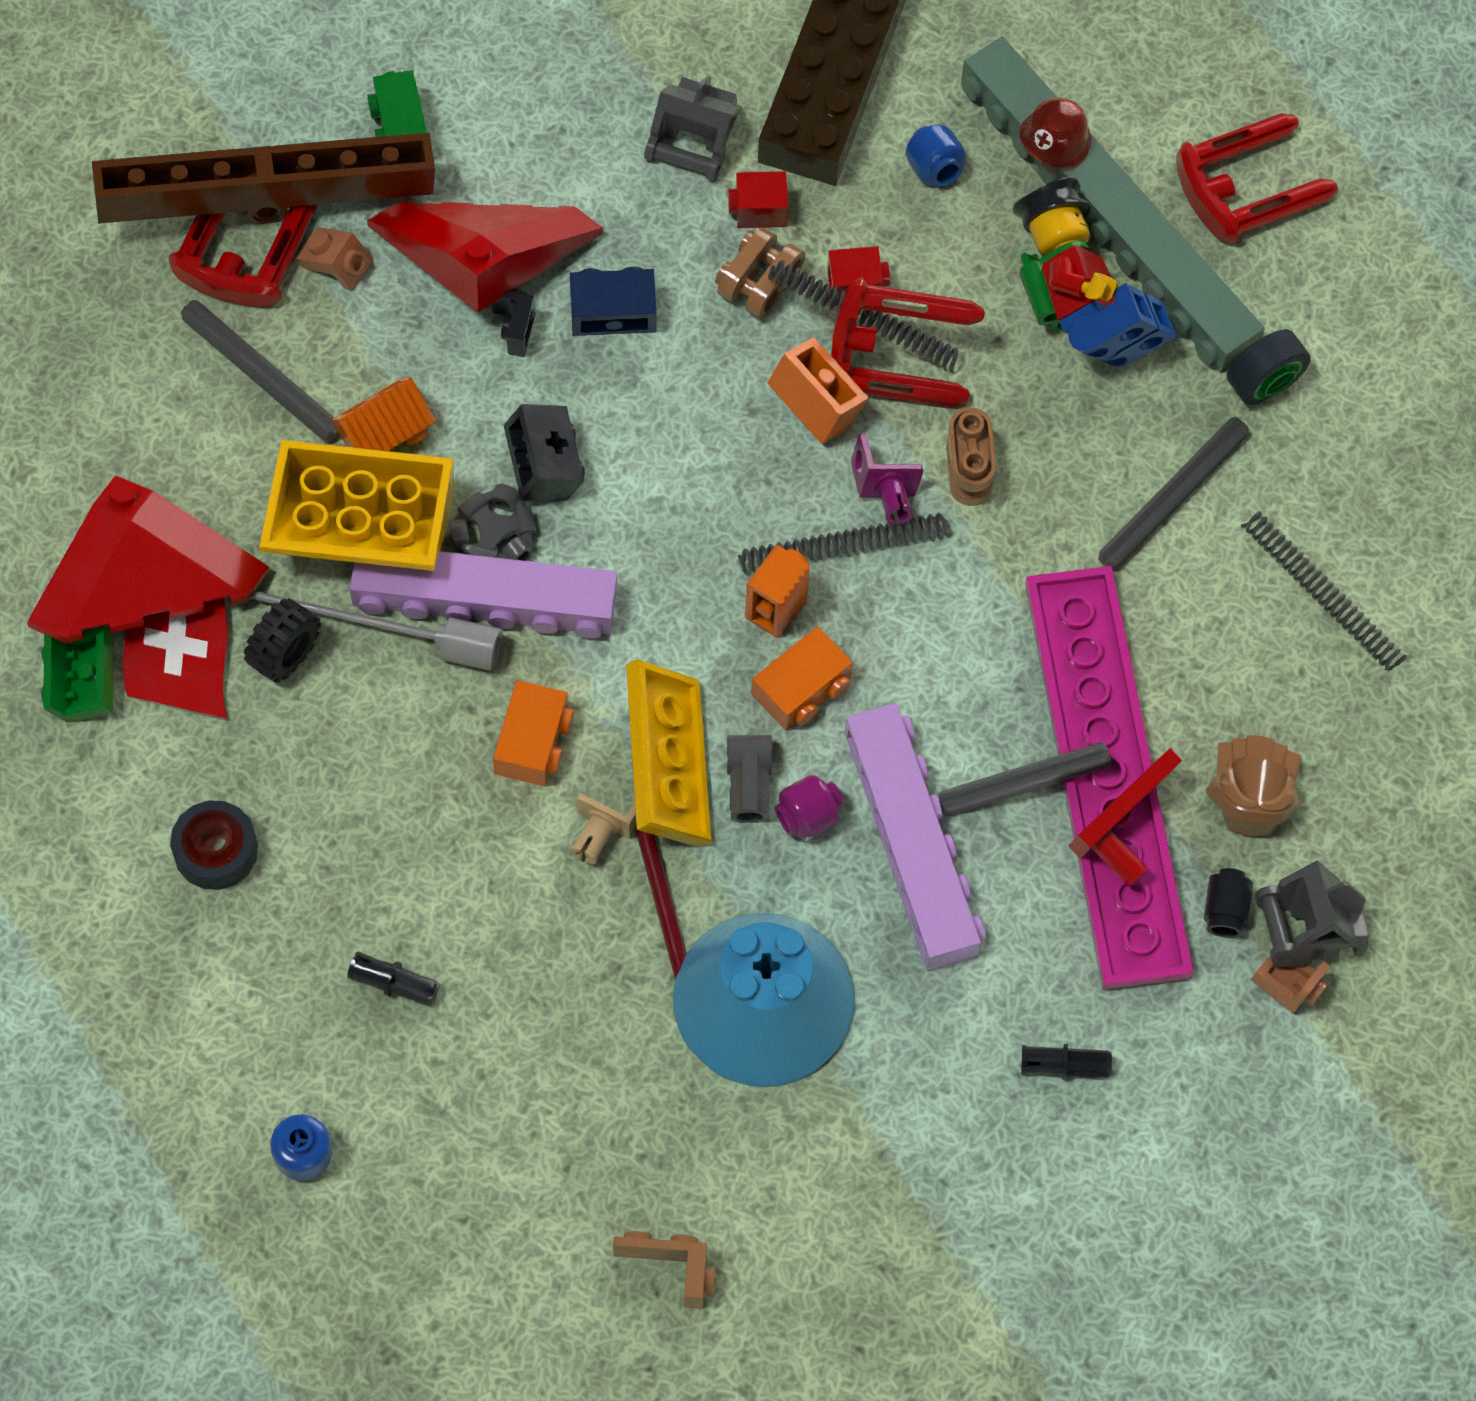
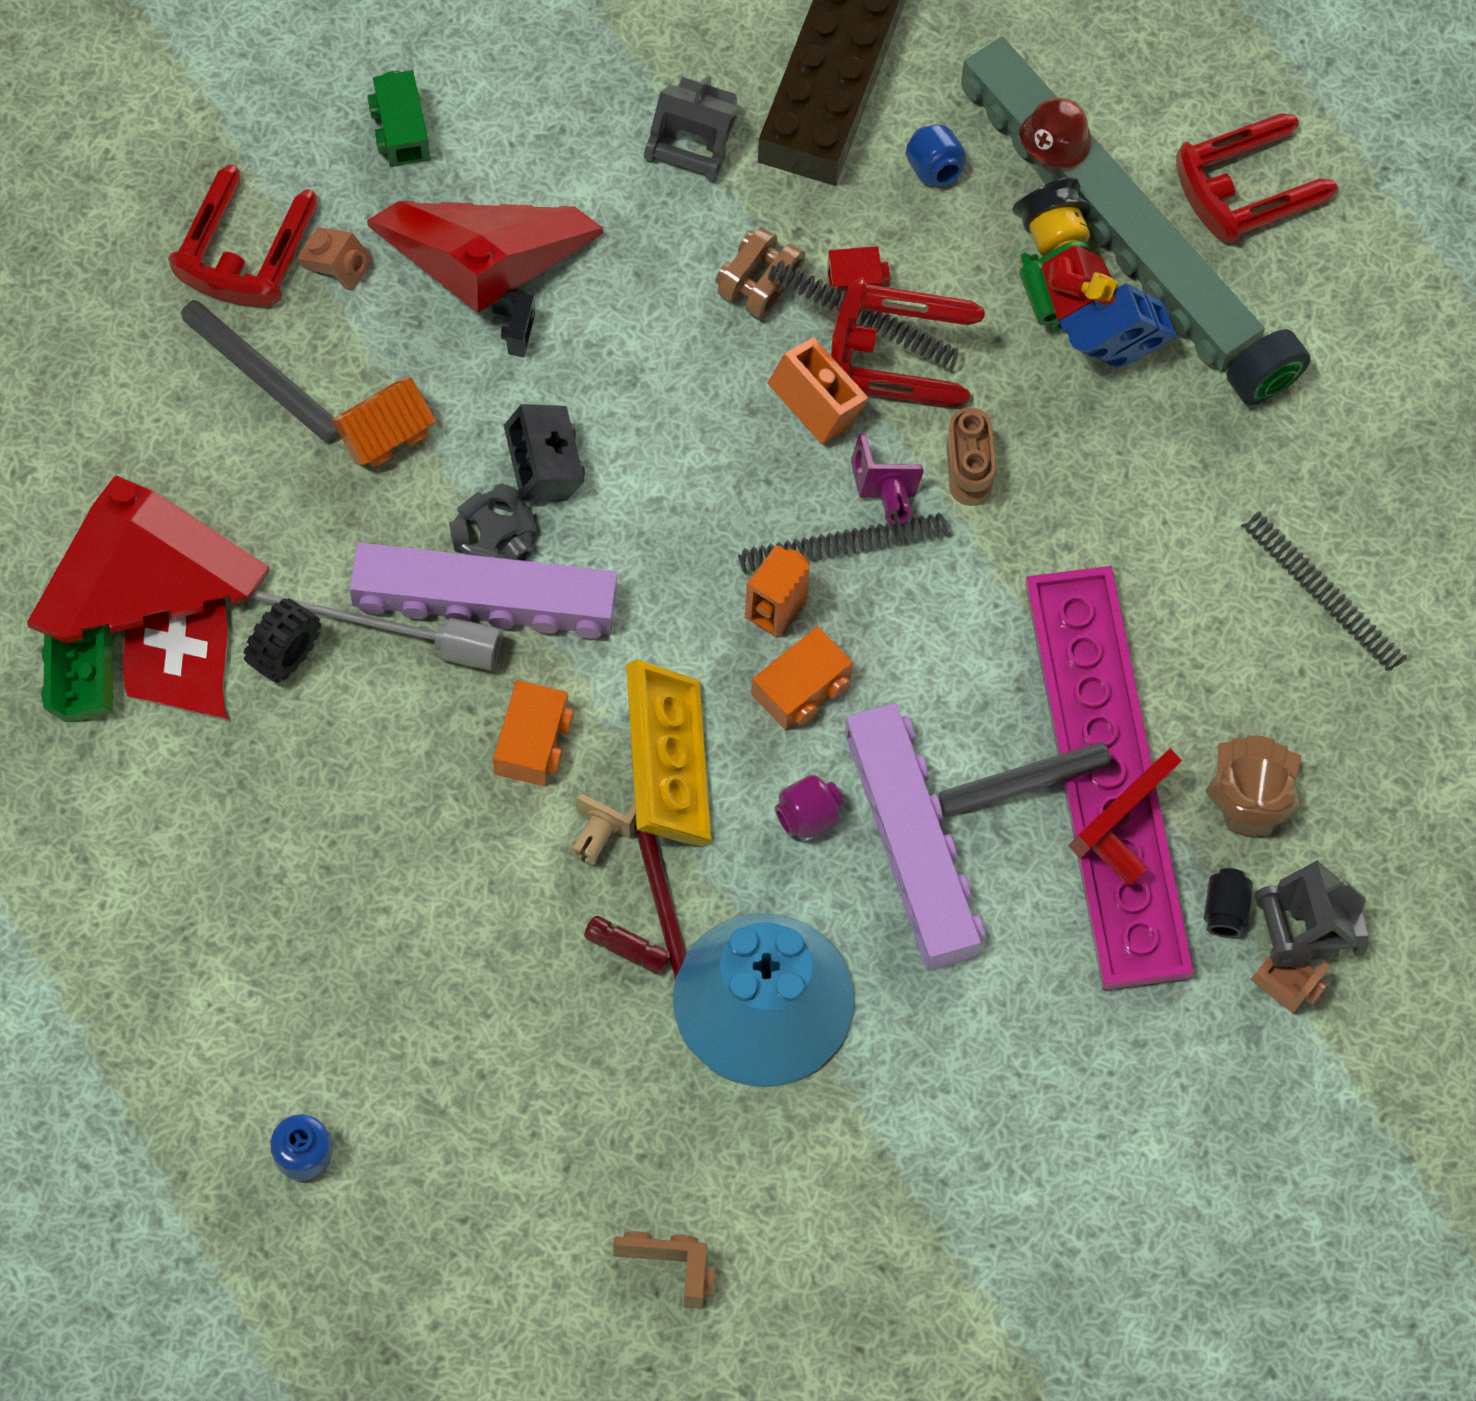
reddish brown hinge [92,132,435,225] -> none
wheel [170,800,258,890] -> none
yellow slope [259,440,455,571] -> none
black axle [347,951,439,1004] -> none
dark blue brick [570,267,657,336] -> none
dark grey piece [727,735,772,823] -> none
red brick [728,171,788,228] -> none
black axle [1021,1044,1112,1080] -> none
dark grey axle [1098,417,1249,571] -> none
none -> dark red axle [584,916,670,974]

